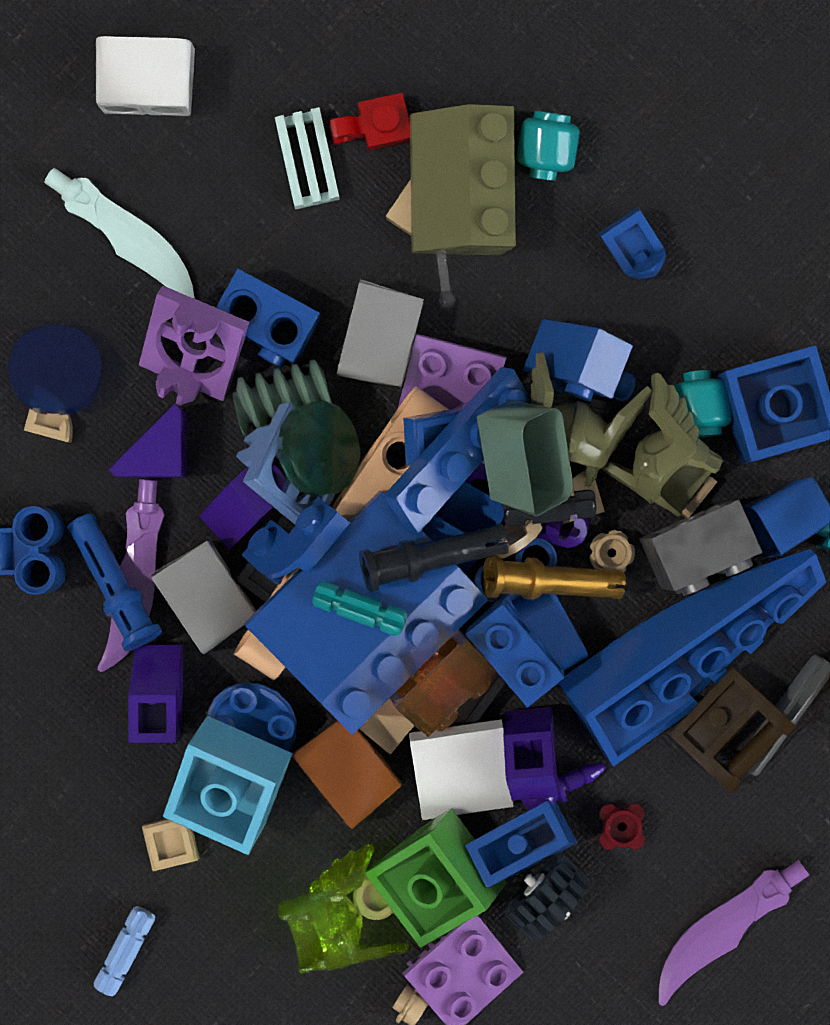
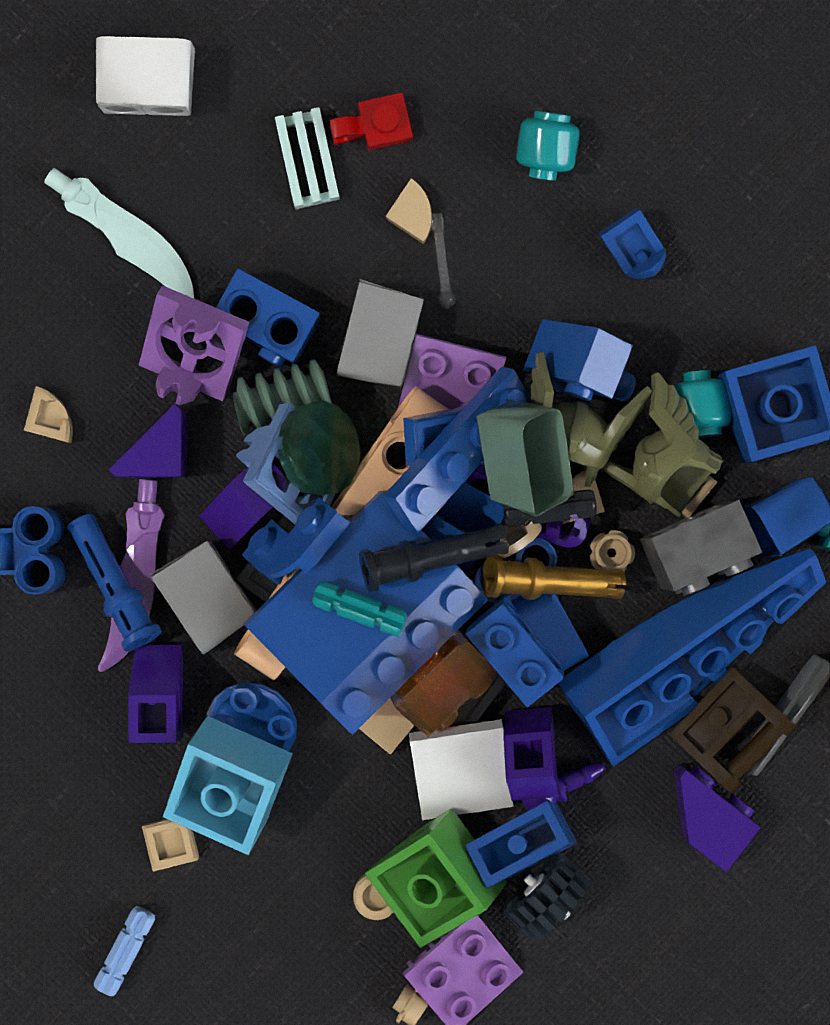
clear blue tile [8,324,102,415] -> none
clear neon green helmet [278,844,408,974] -> none
dark orange piece [292,720,402,829] -> none
olive slope [410,104,516,255] -> none
dark red plate [599,803,645,850] -> none
medium lavender sword [659,860,809,1006] -> none
none -> dark purple slope [674,764,761,872]

